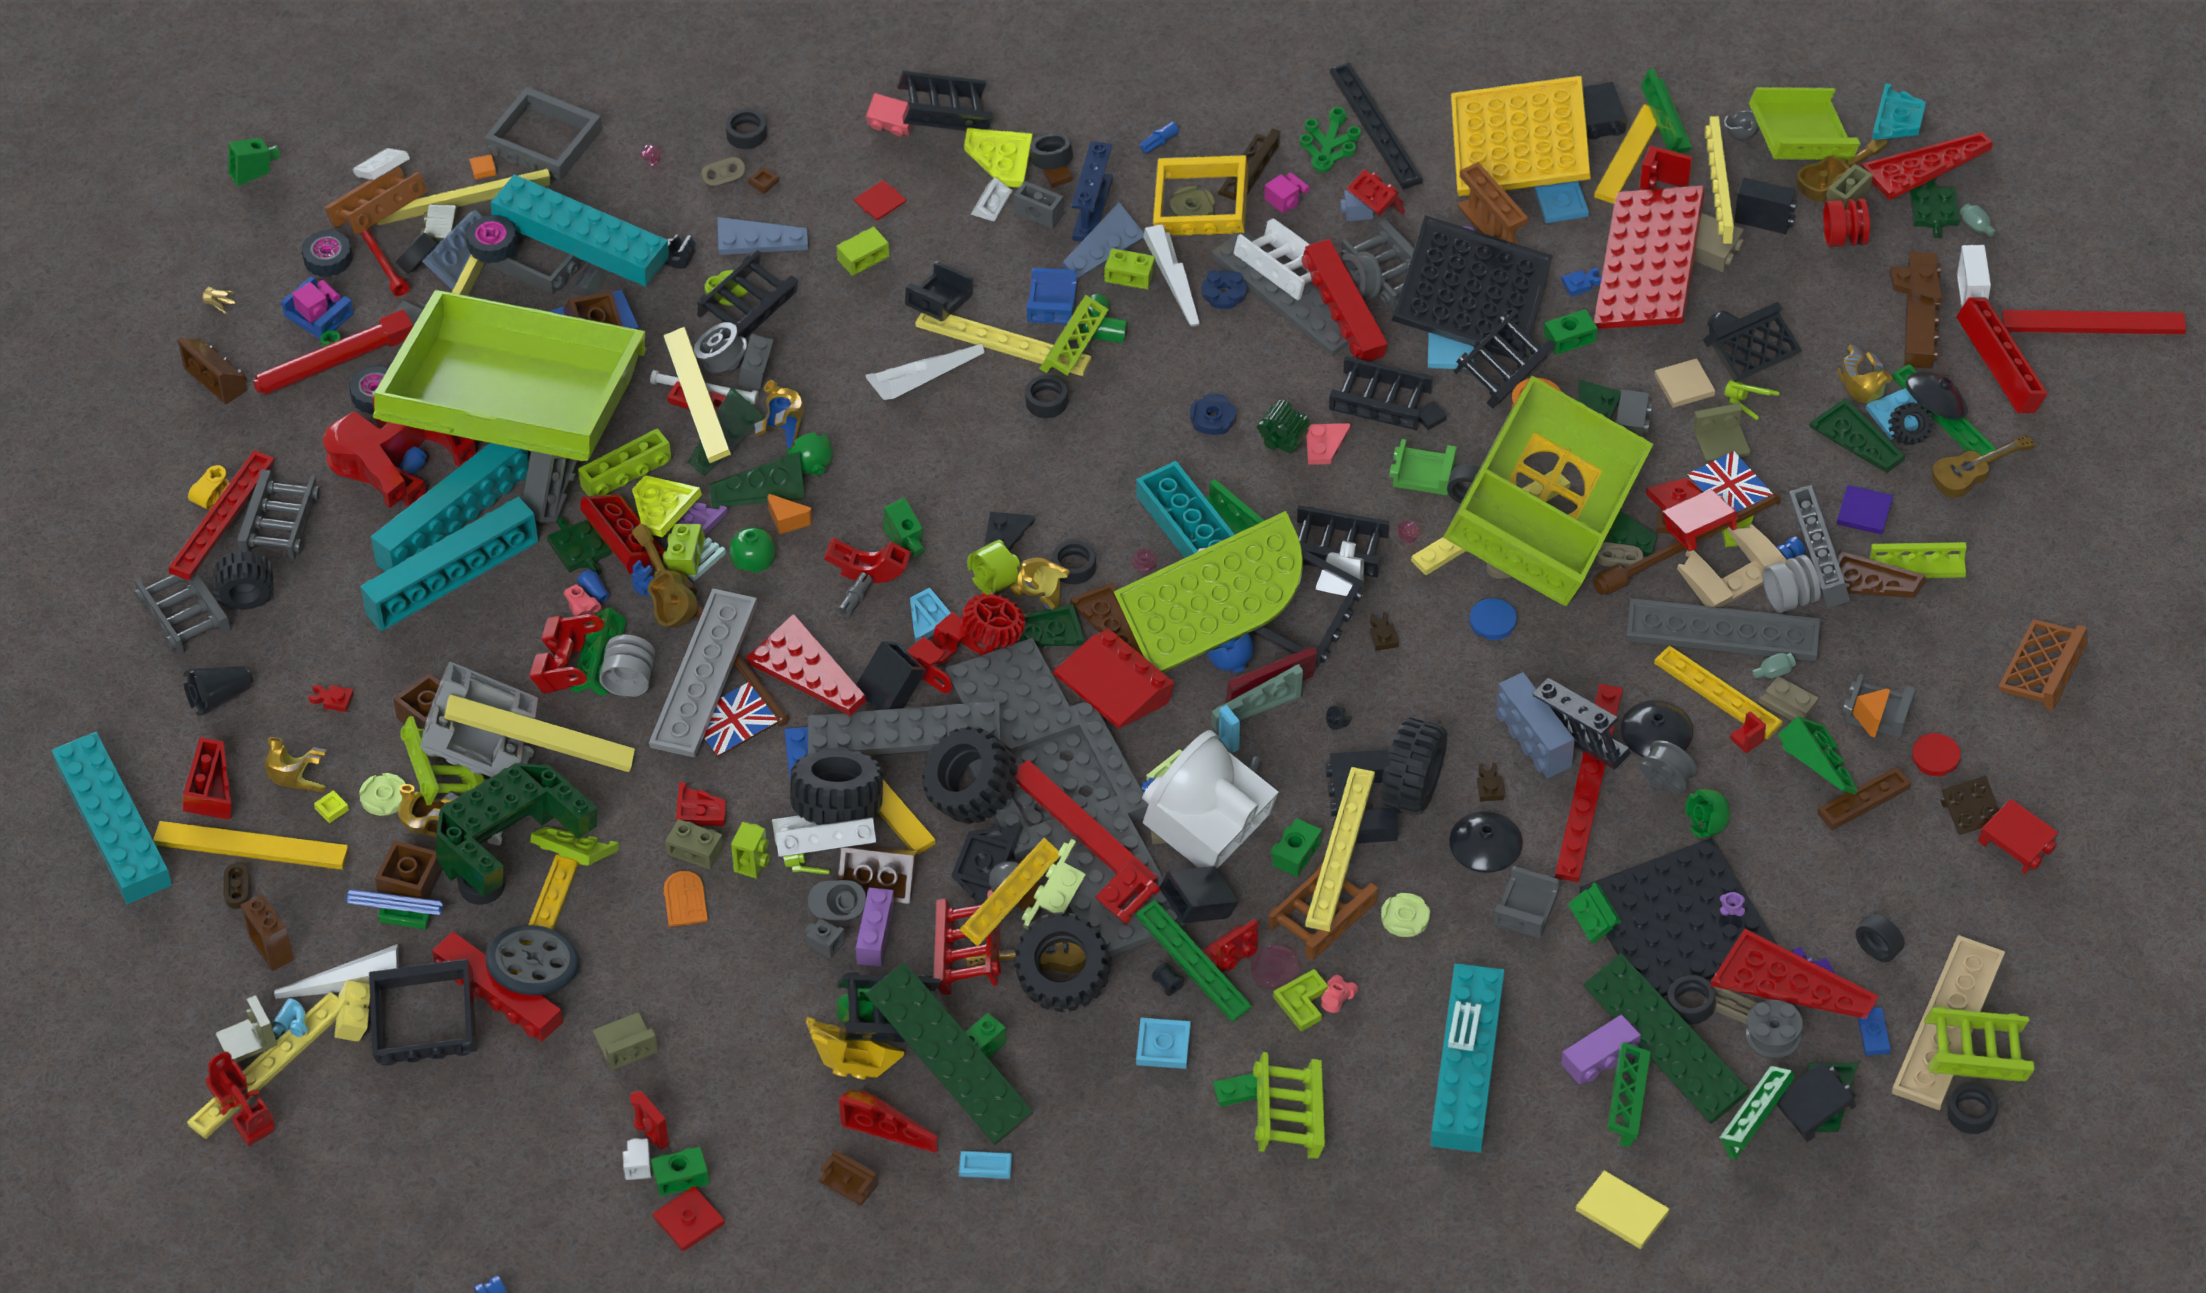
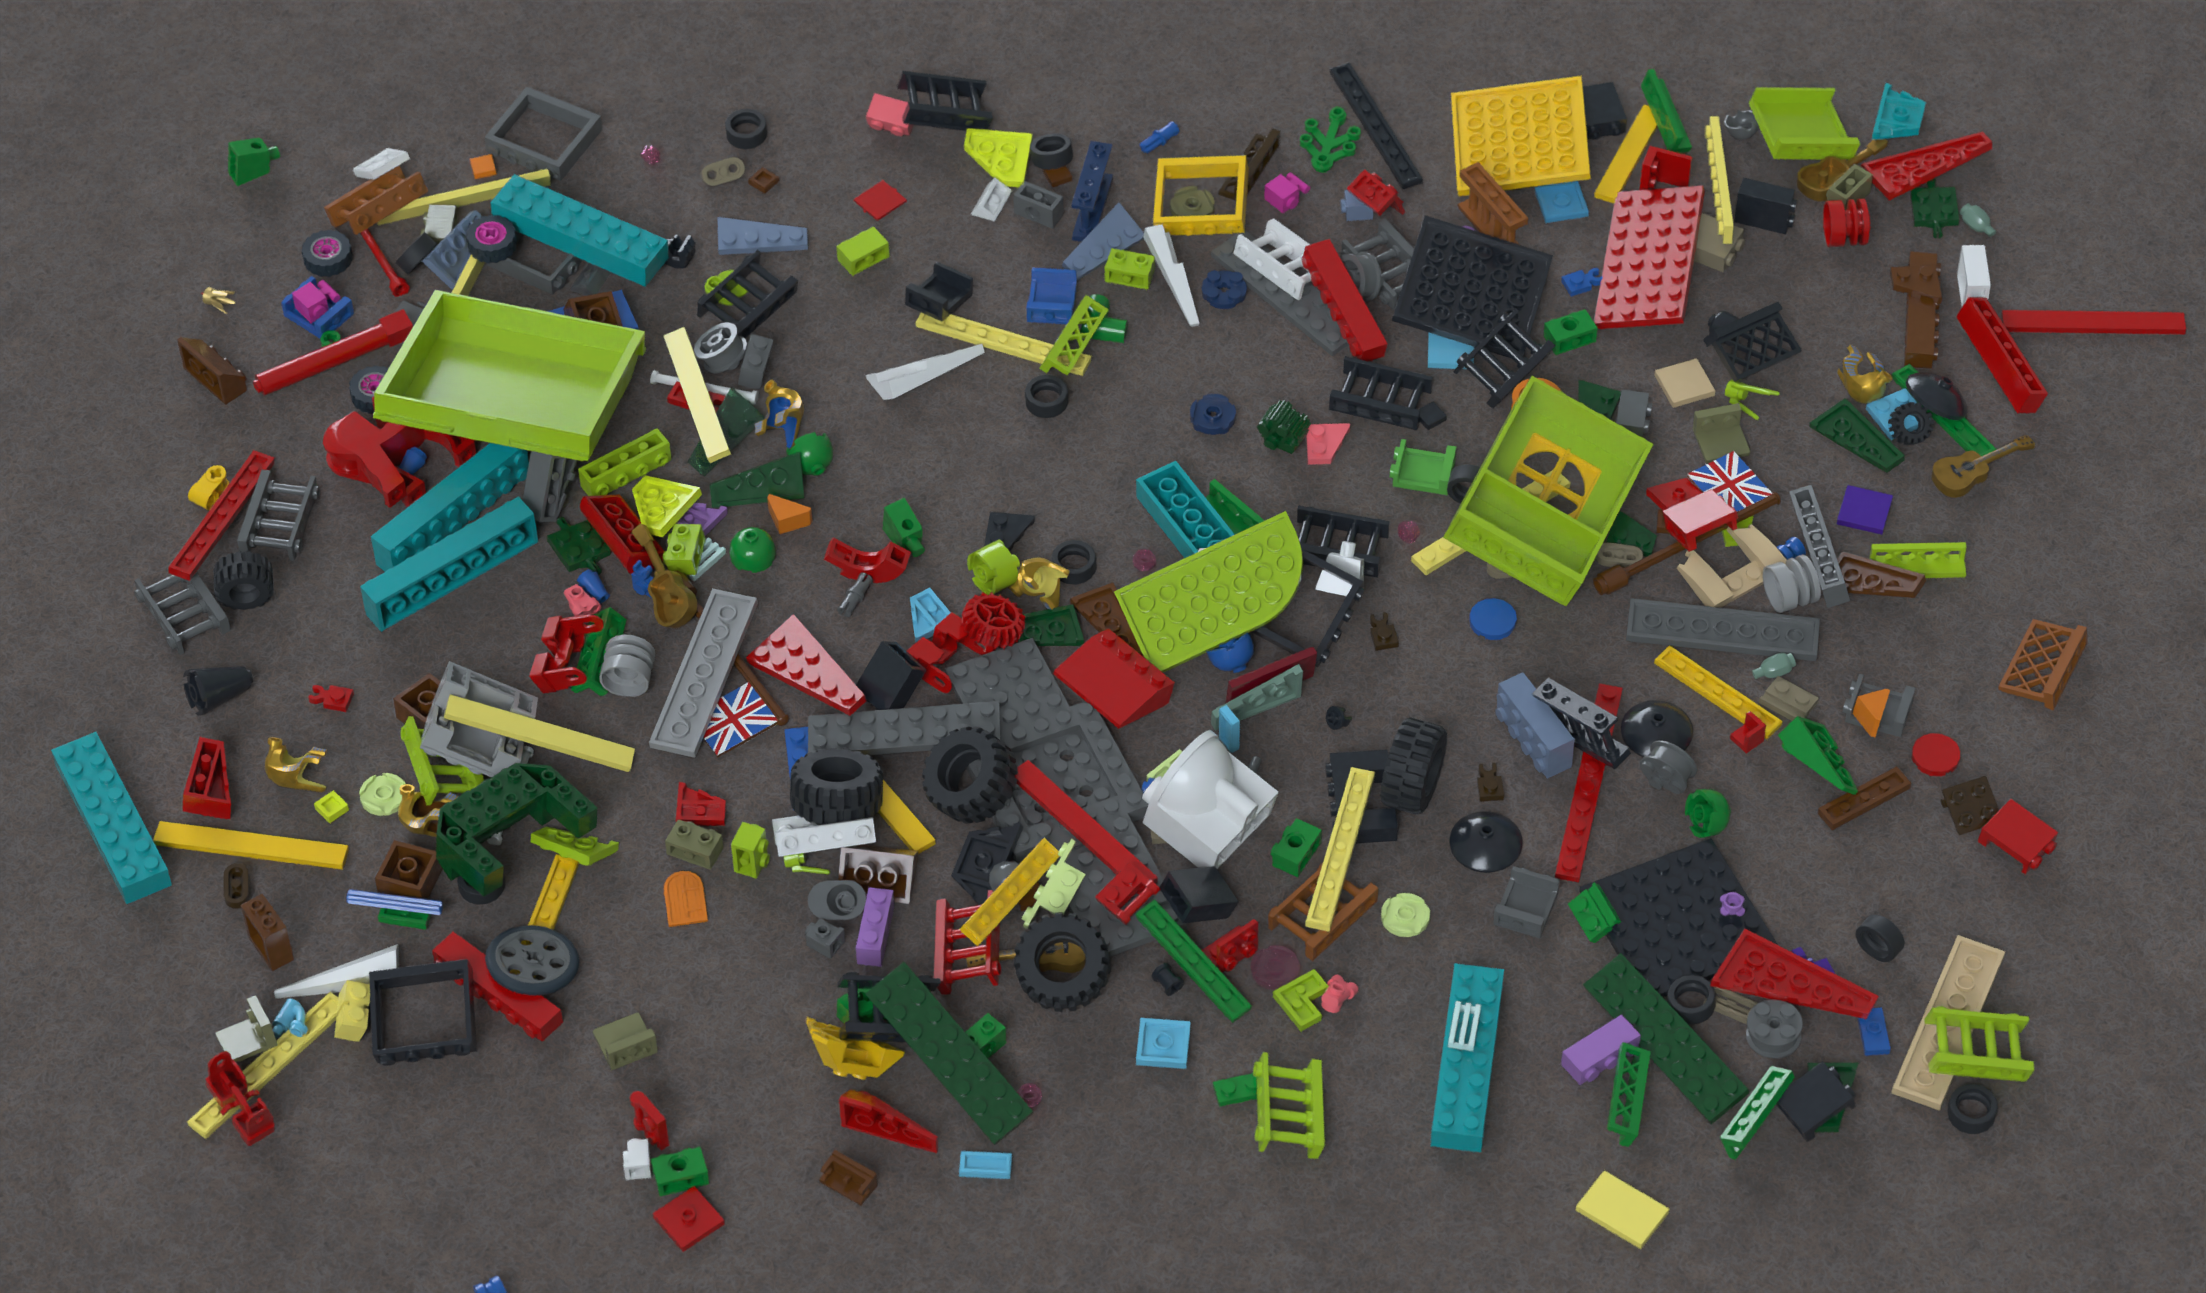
none -> clear pink plate [1017,1083,1042,1108]

